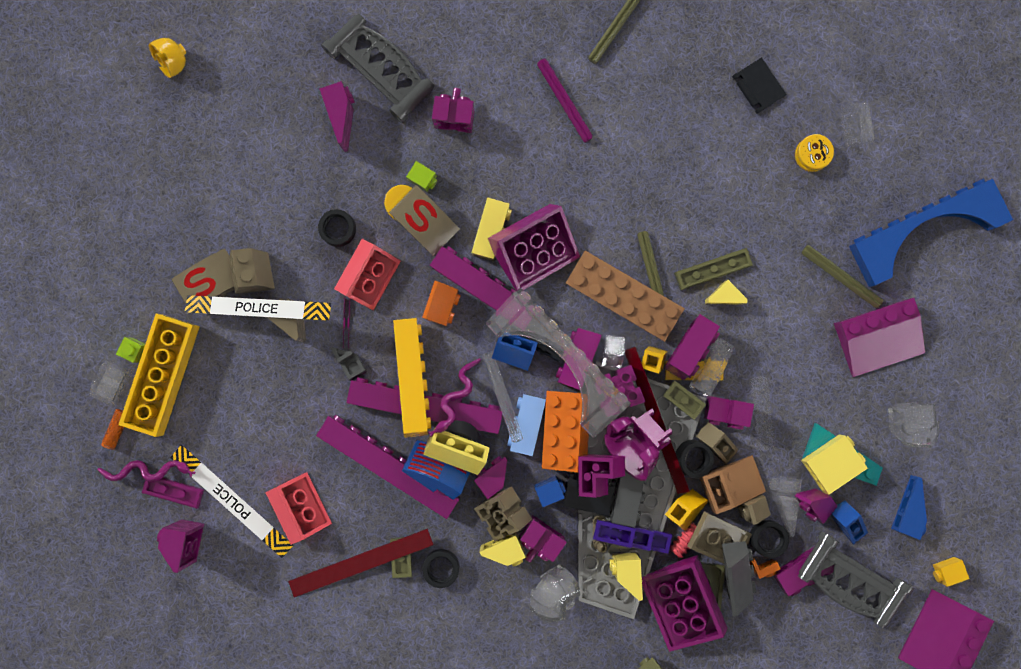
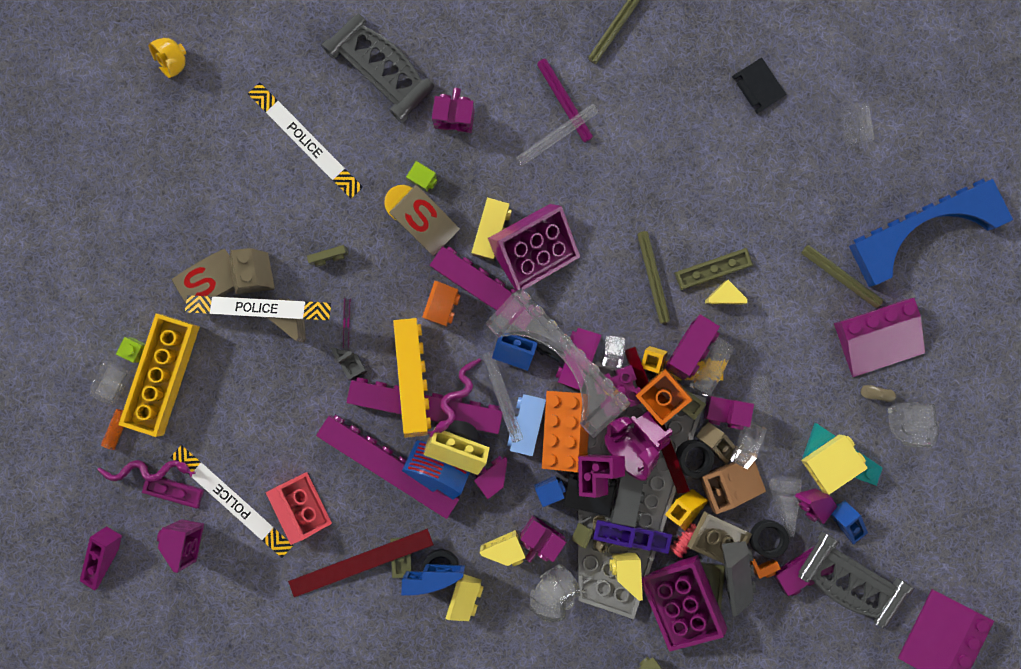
black tyre [318,209,356,247] -> none
magenta slope [320,81,355,152] -> none
coral slope [334,239,401,311] -> none
dark tan brick [474,486,532,542] -> none
medium nougat plate [566,251,685,342] -> none
dark tan slope [738,494,771,525] -> none
yellow head [795,134,834,172] -> none
blue slope [891,475,927,540] -> none
yellow brick [933,557,969,587] -> none
none -> magenta slope [80,526,122,591]
none -> sticker [248,82,363,199]
none -> olive plate [307,245,349,267]
none -> blue slope [401,564,465,596]
none -> light yellow slope [445,574,484,621]
none -> clear axle [517,104,599,166]
none -> olive slope [572,523,593,549]
none -> orange slope [635,368,692,426]
none -> clear brick [730,421,767,469]
none -> dark tan piece [861,385,896,402]

